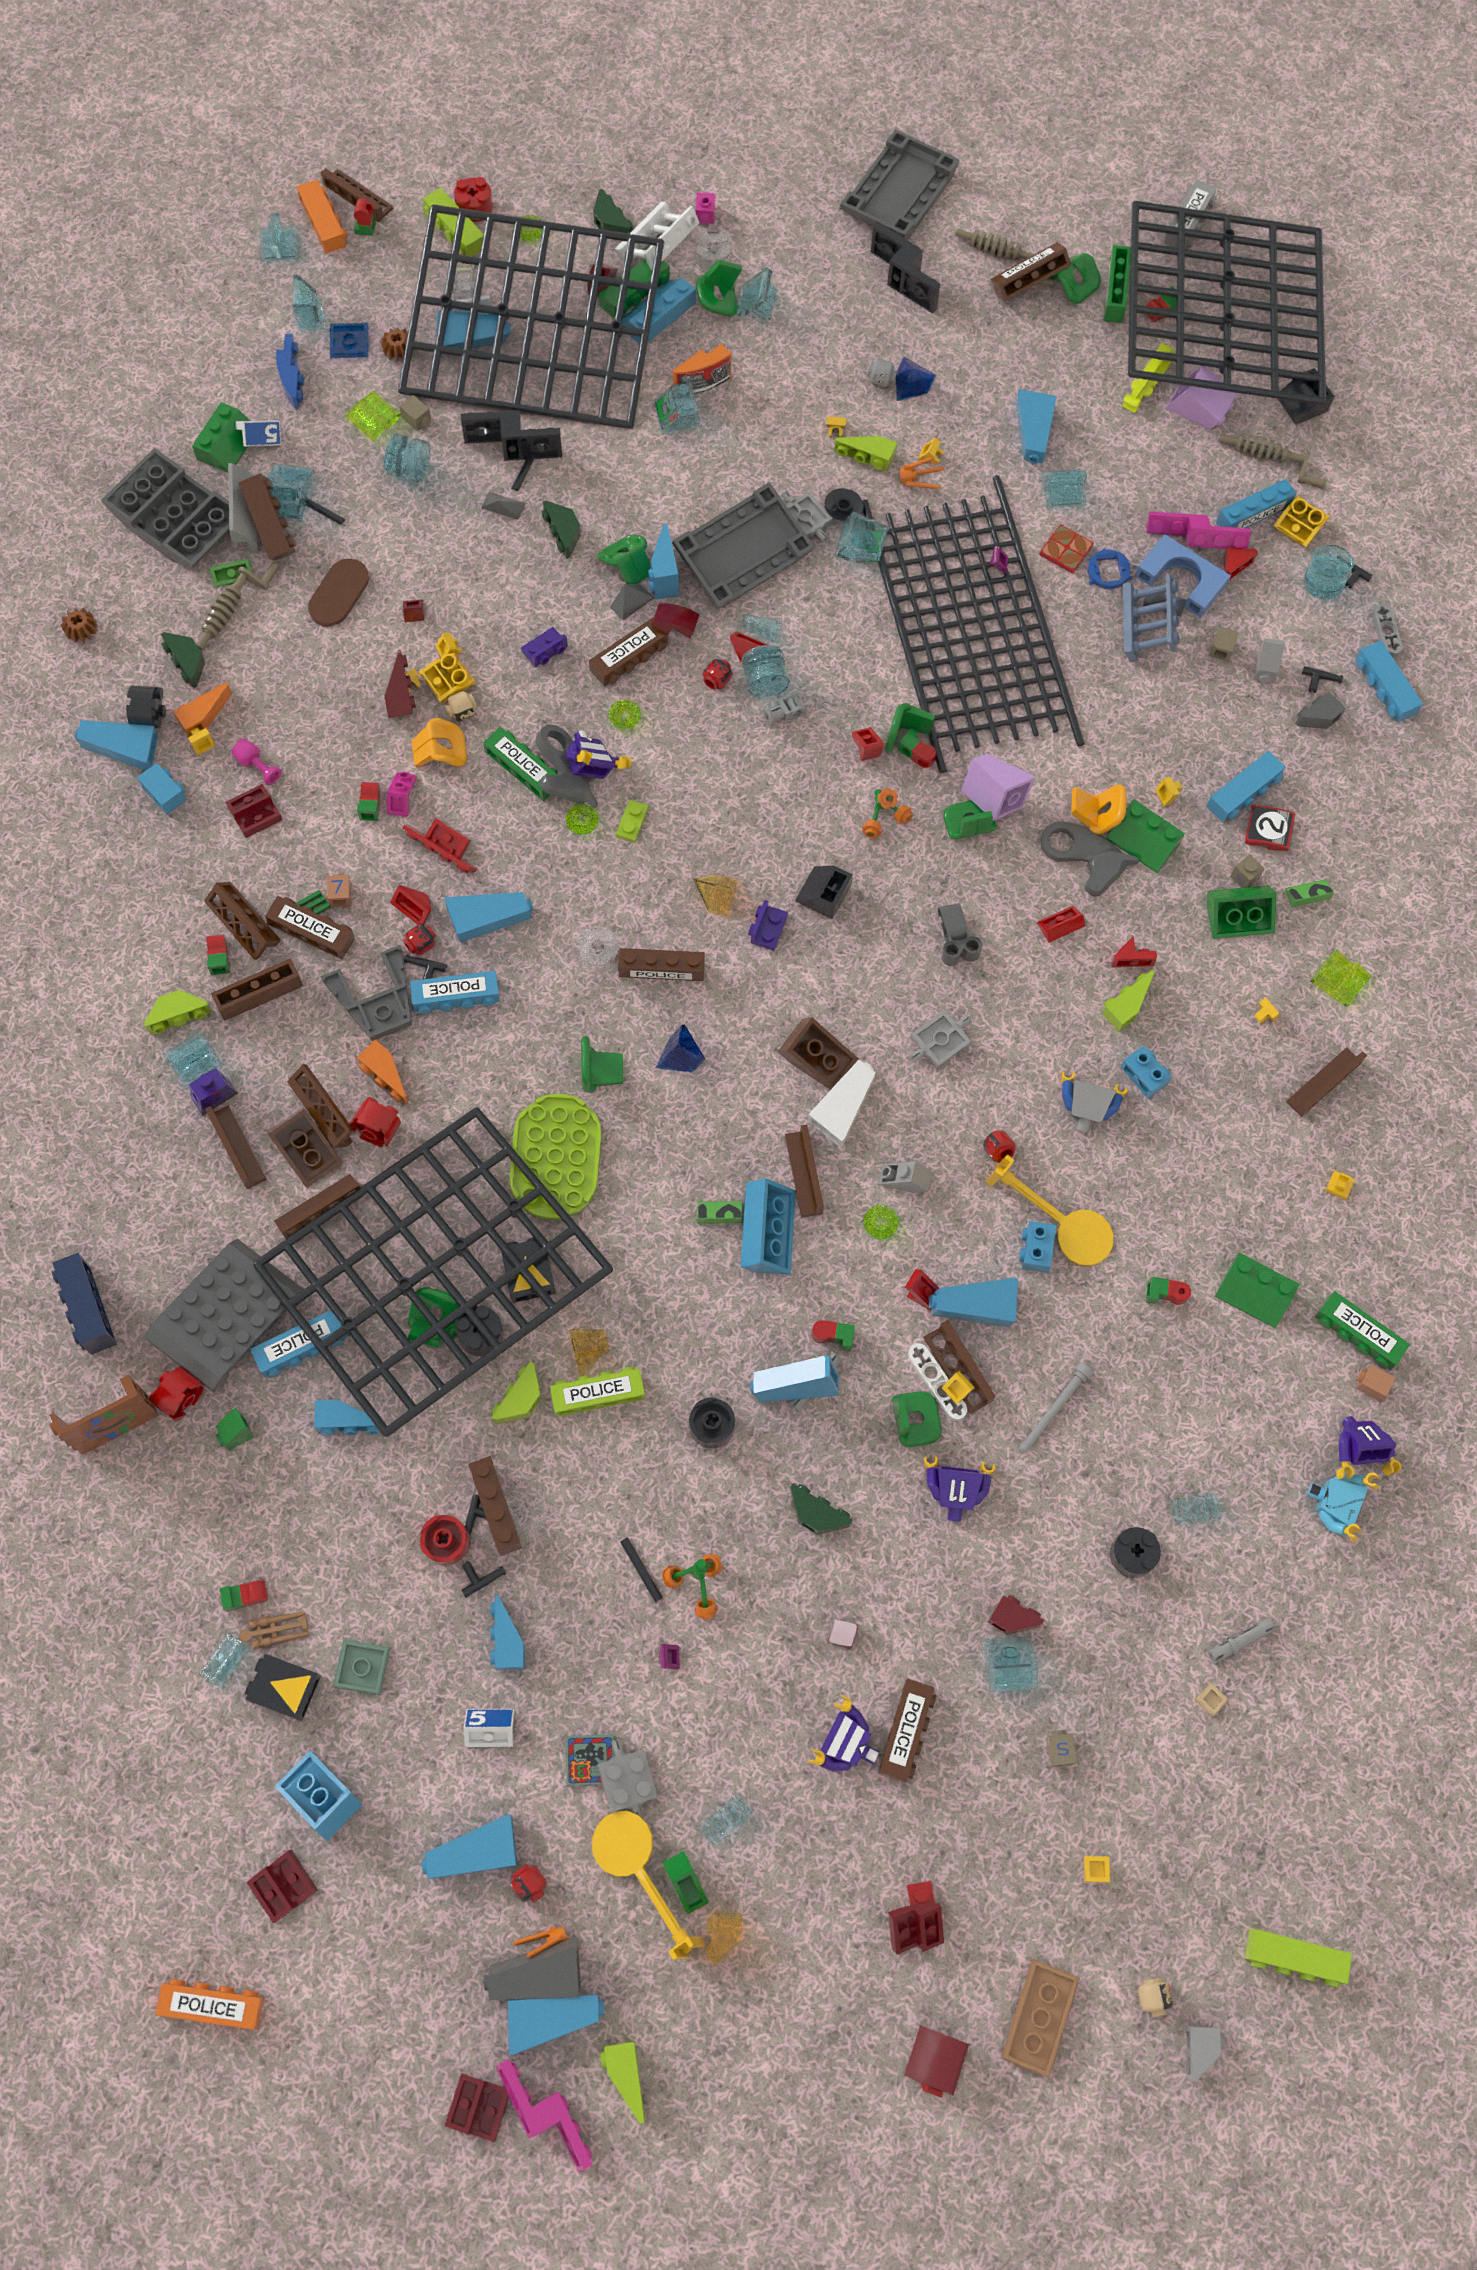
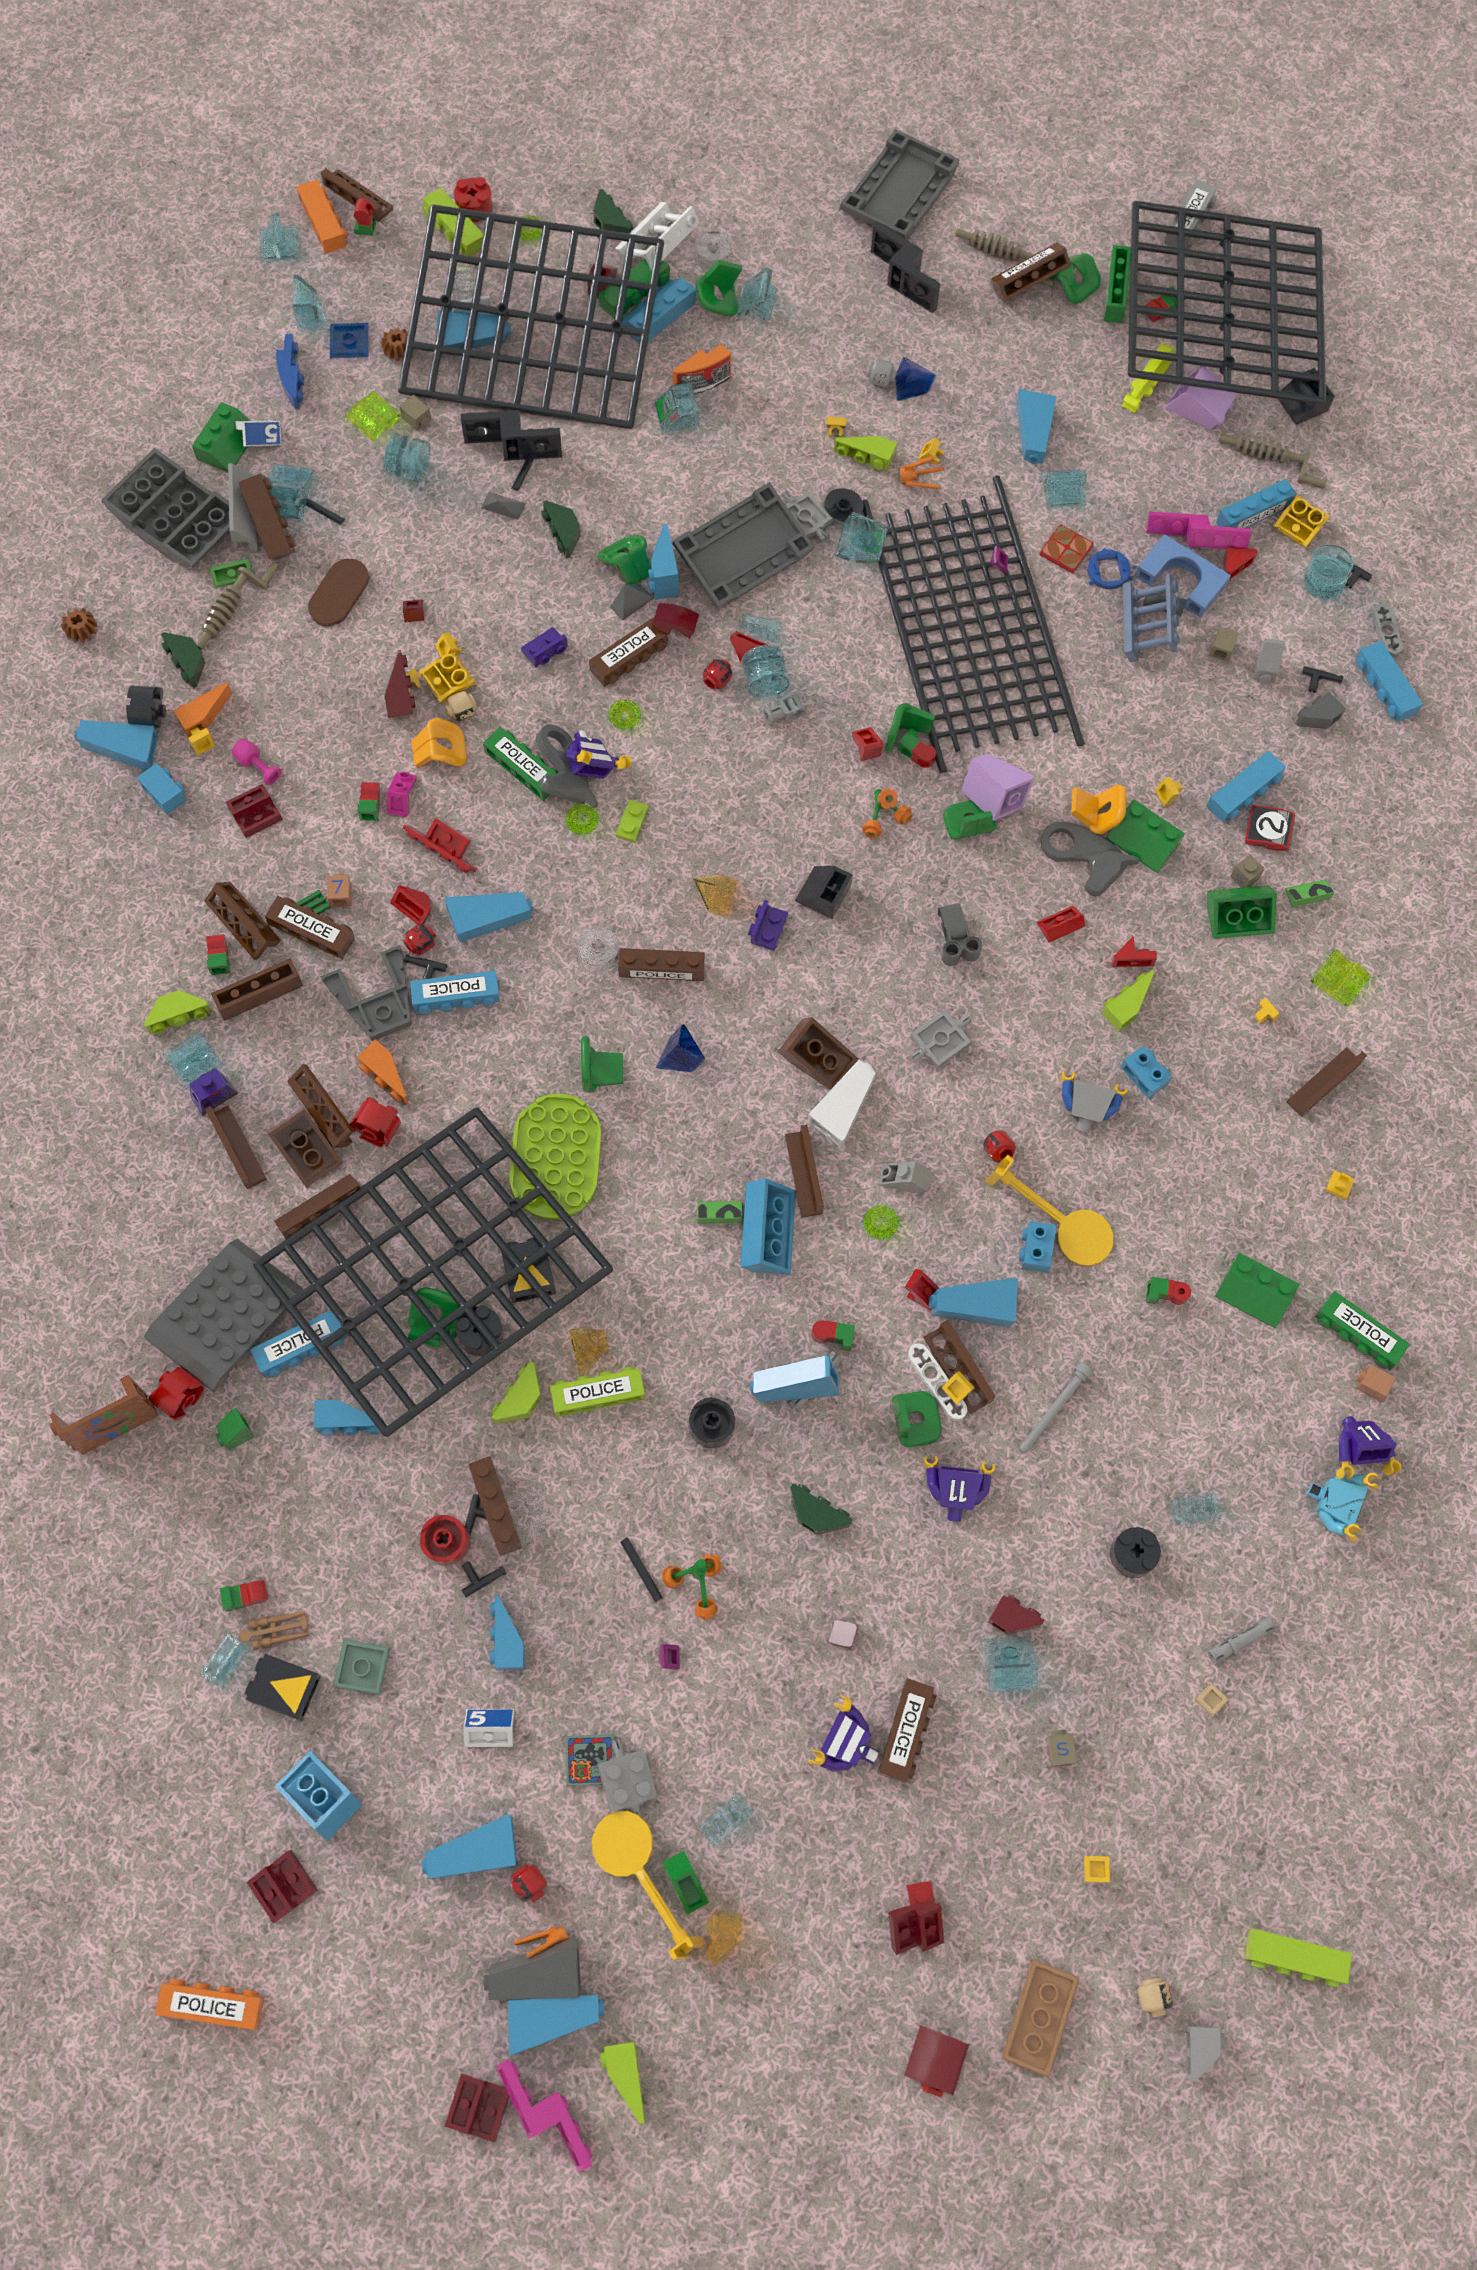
dark blue brick [51,1253,117,1355] -> none
dark pink brick [695,192,715,225] -> none

